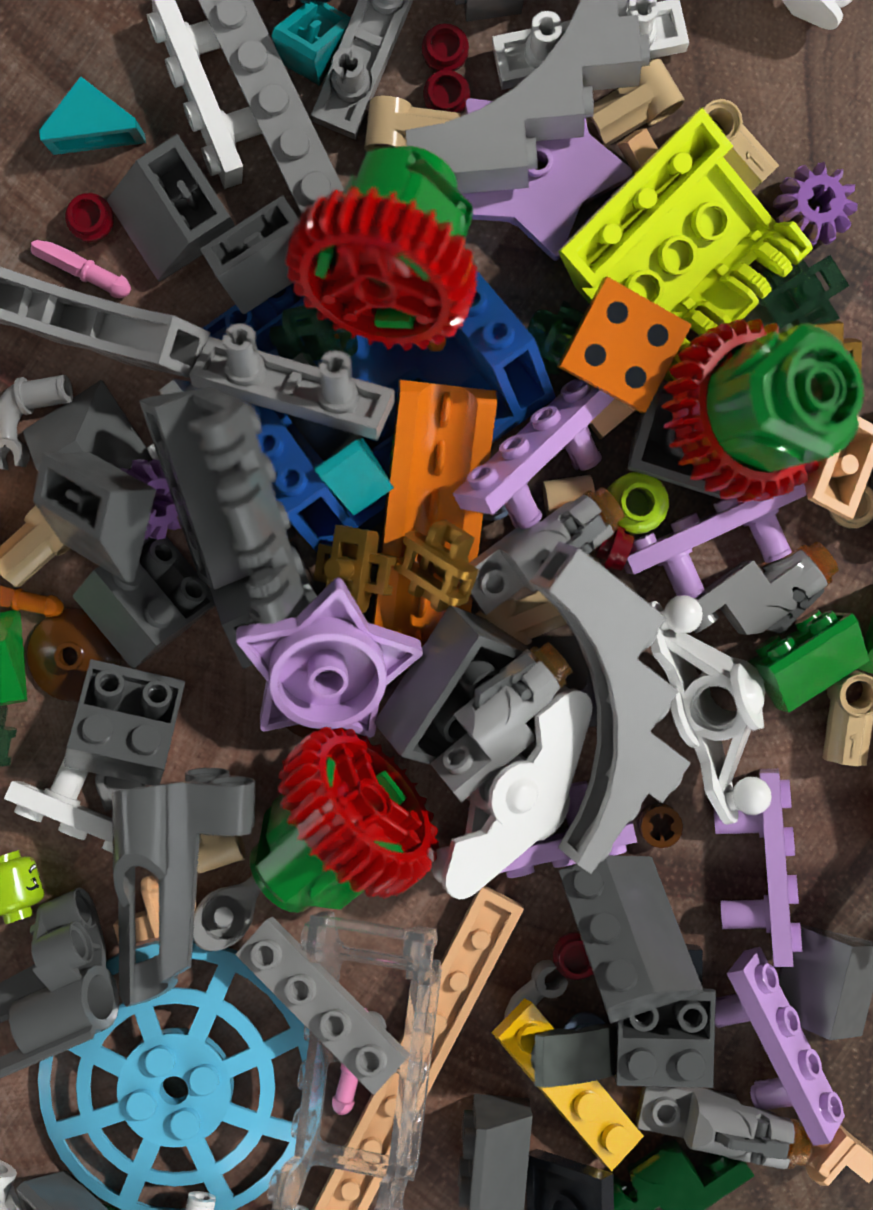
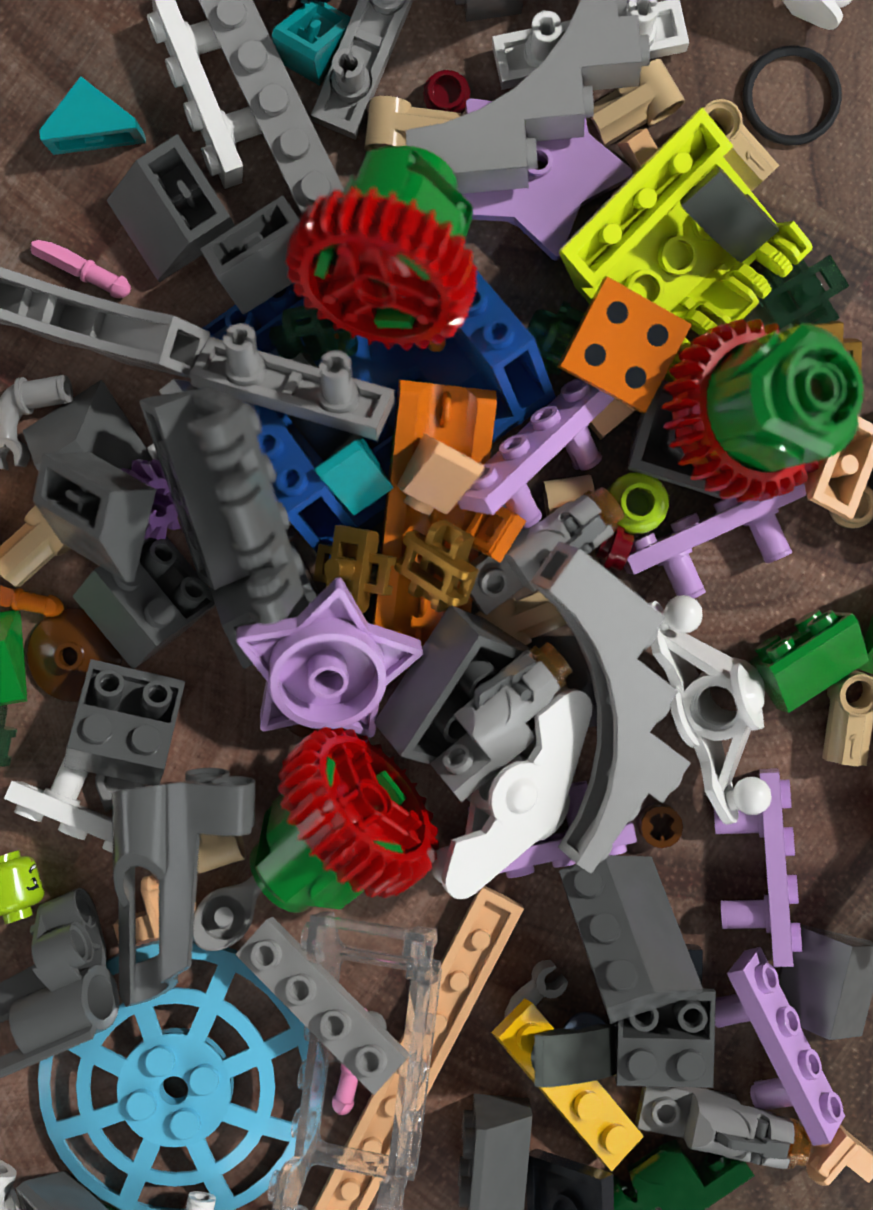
dark red plate [65,193,114,242] -> none
dark red plate [422,23,469,72] -> none
dark red plate [553,932,593,980] -> none
light grey plate [694,541,839,635] -> none
medium lavender gear [773,162,858,247] -> none
none -> light nougat slope [397,433,484,516]
none -> orange tile [465,507,526,563]
none -> pearl dark grey slope [680,165,779,263]
none -> black tyre [743,45,842,146]

